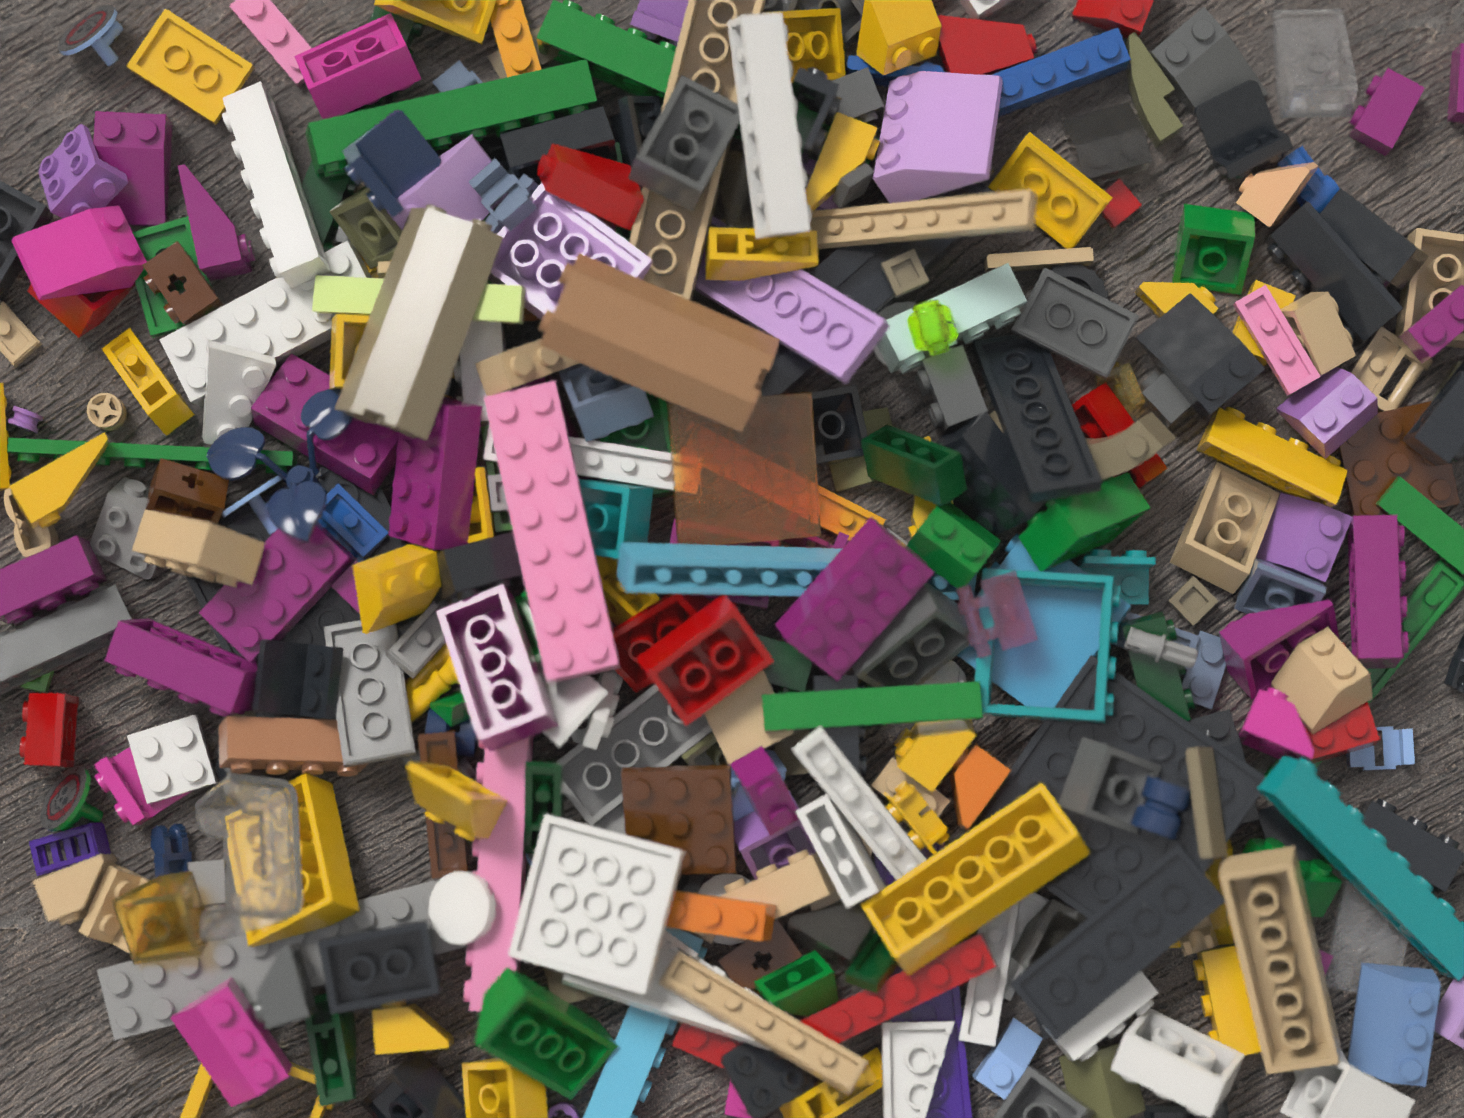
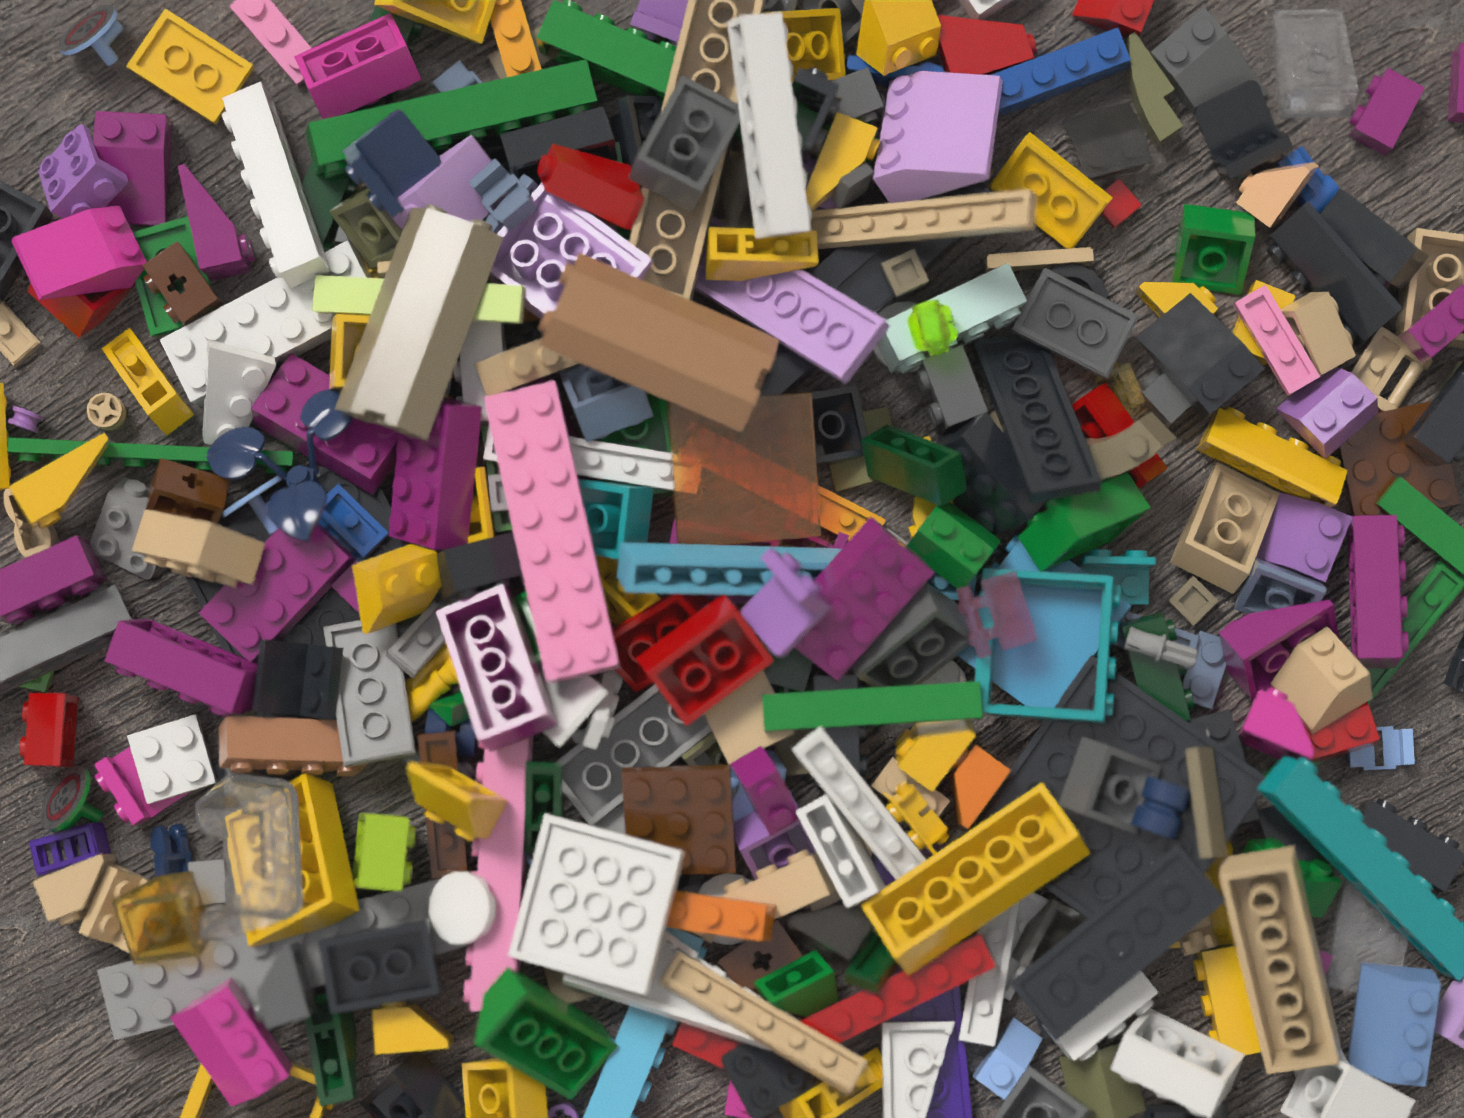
none -> lime brick [352,813,415,891]
none -> medium lavender bracket [741,547,831,657]

